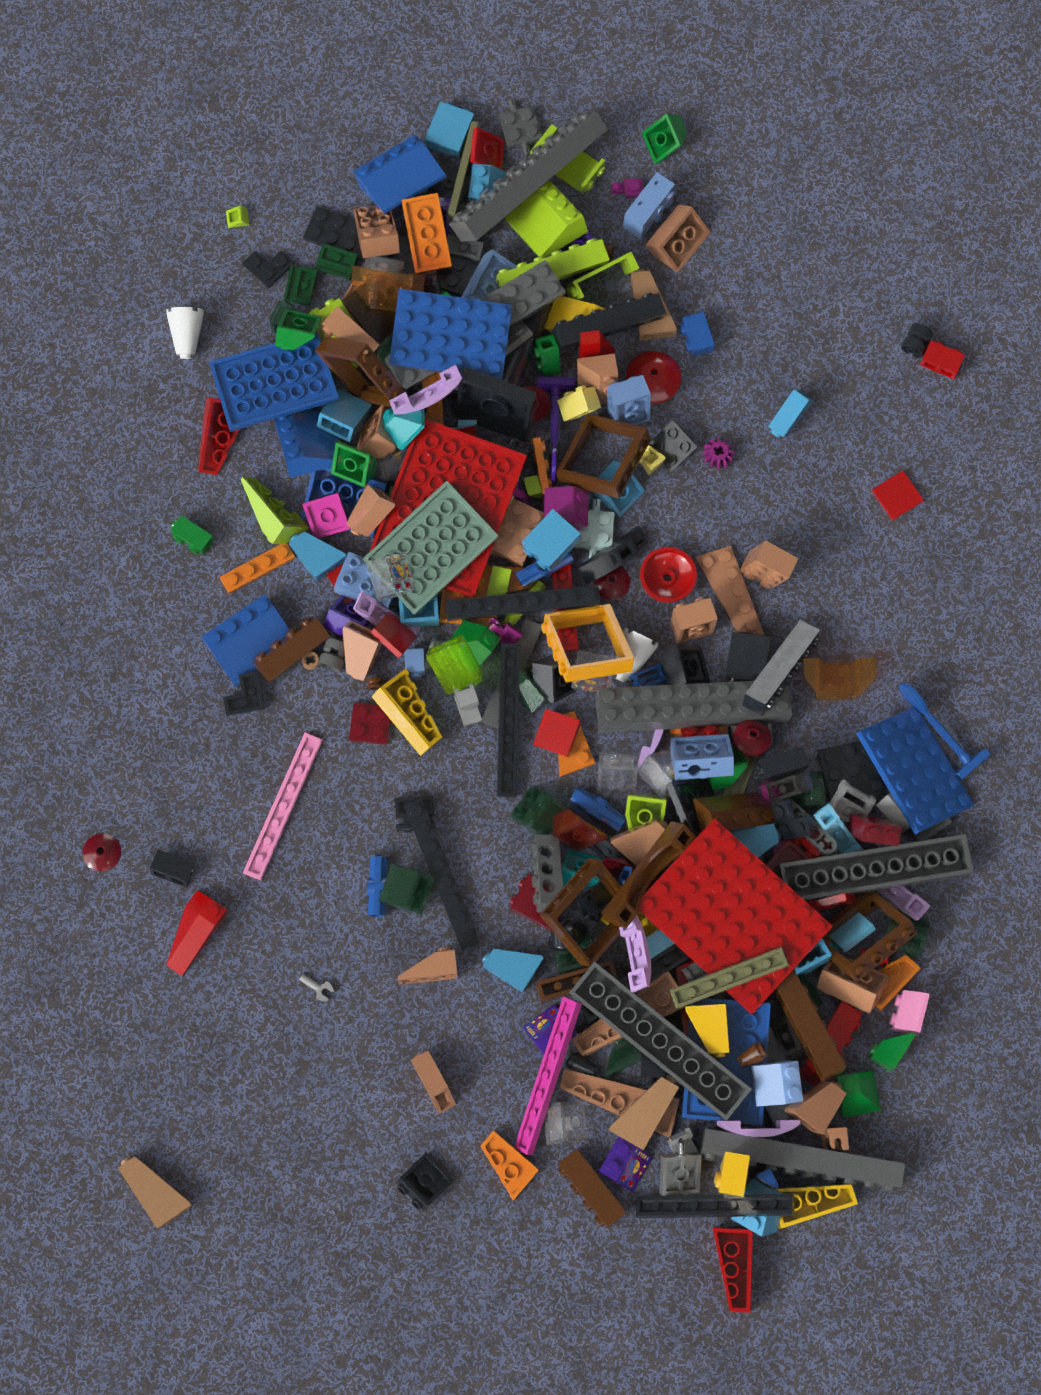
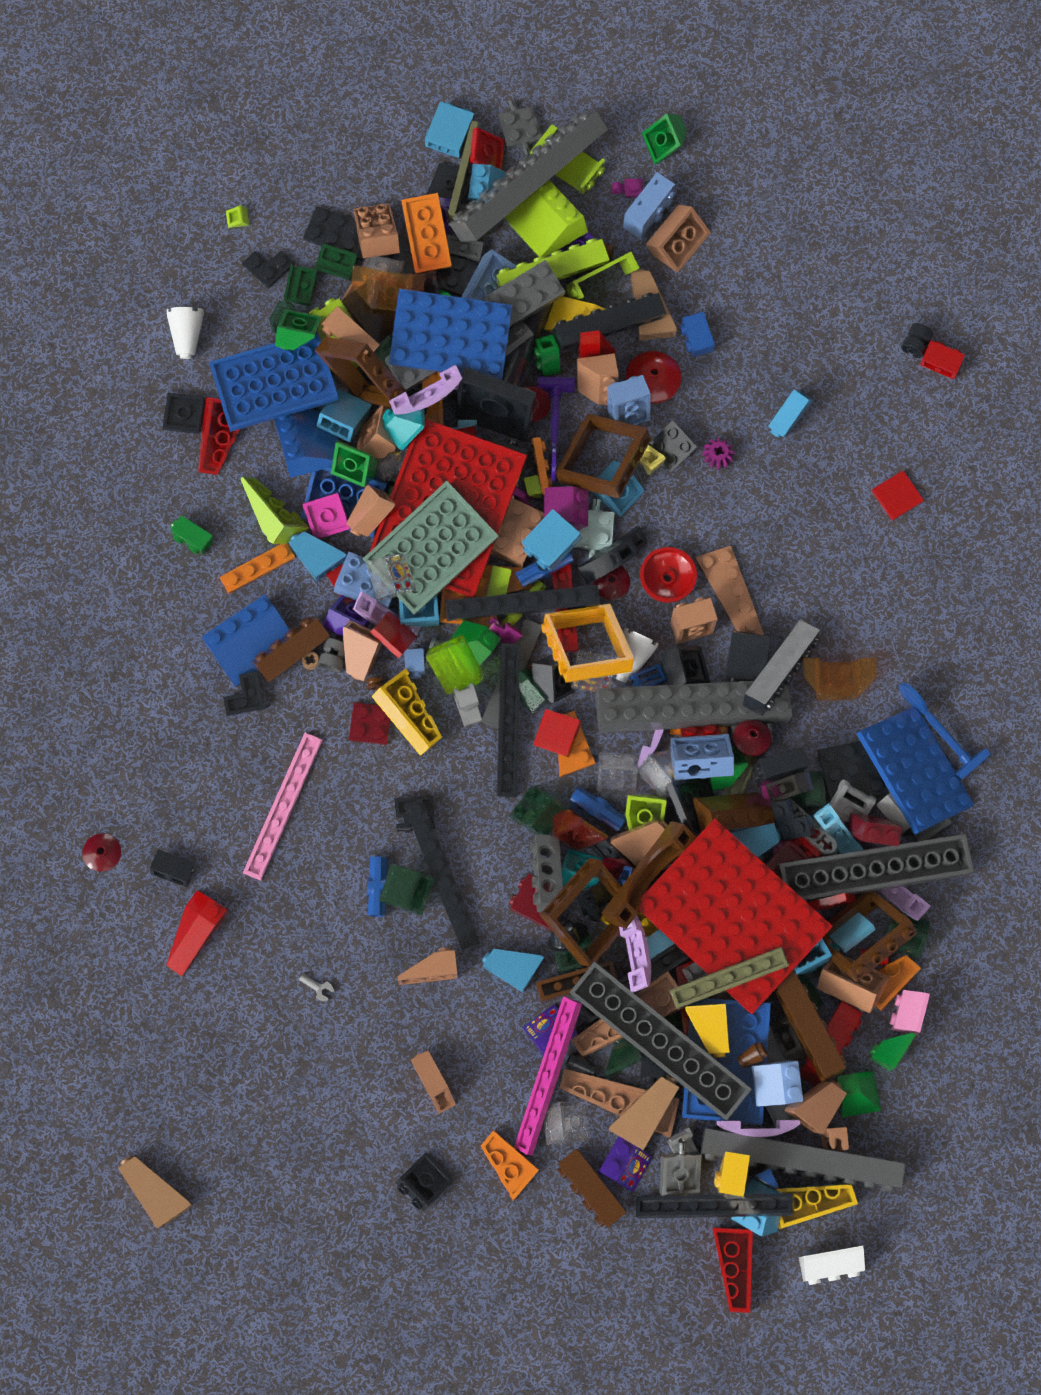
blue slope [353,135,446,214] -> none
light yellow brick [557,385,601,422] -> none
nougat brick [740,540,799,589] -> none
none -> black plate [162,393,205,434]
none -> white slope [799,1246,865,1285]

